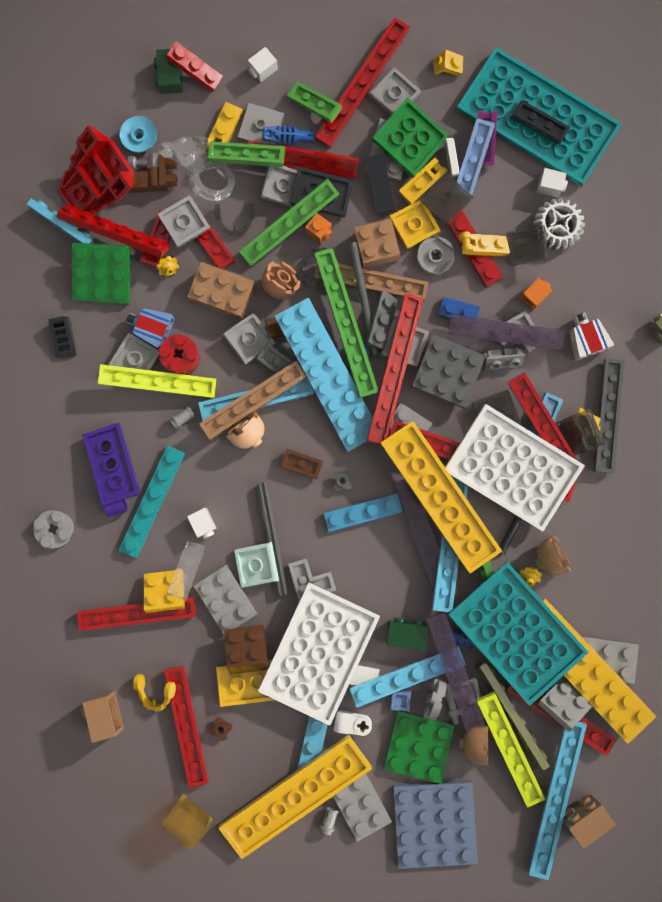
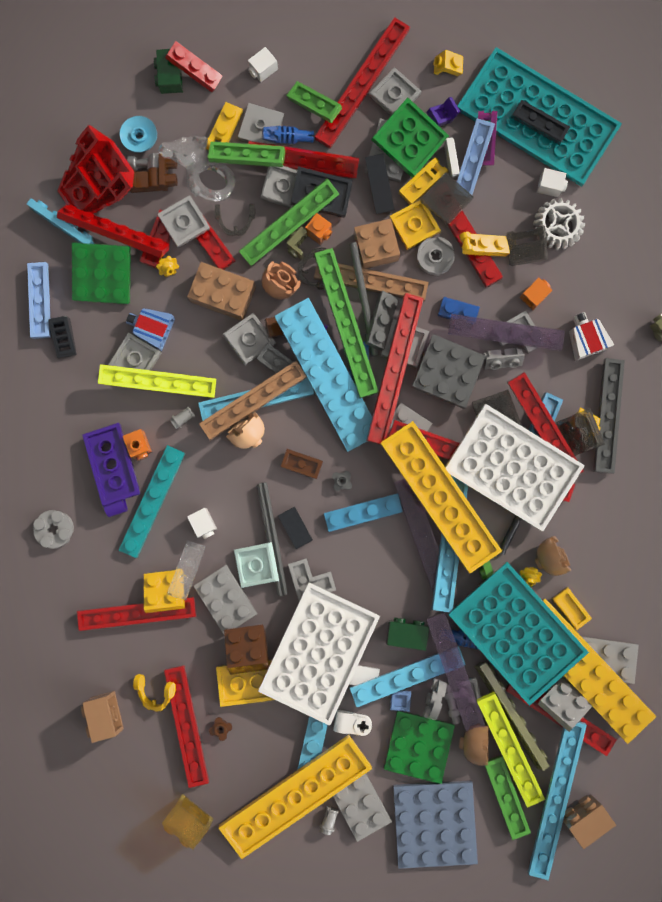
red brick [159,334,200,375] -> none
none -> light blue plate [27,262,51,339]
none -> orange brick [123,429,152,460]
none -> black tile [278,506,313,549]
none -> olive bracket [287,226,308,260]
none -> dark purple bracket [426,97,460,127]
none -> bright green plate [485,755,531,840]
none -> yellow tile [552,587,592,630]

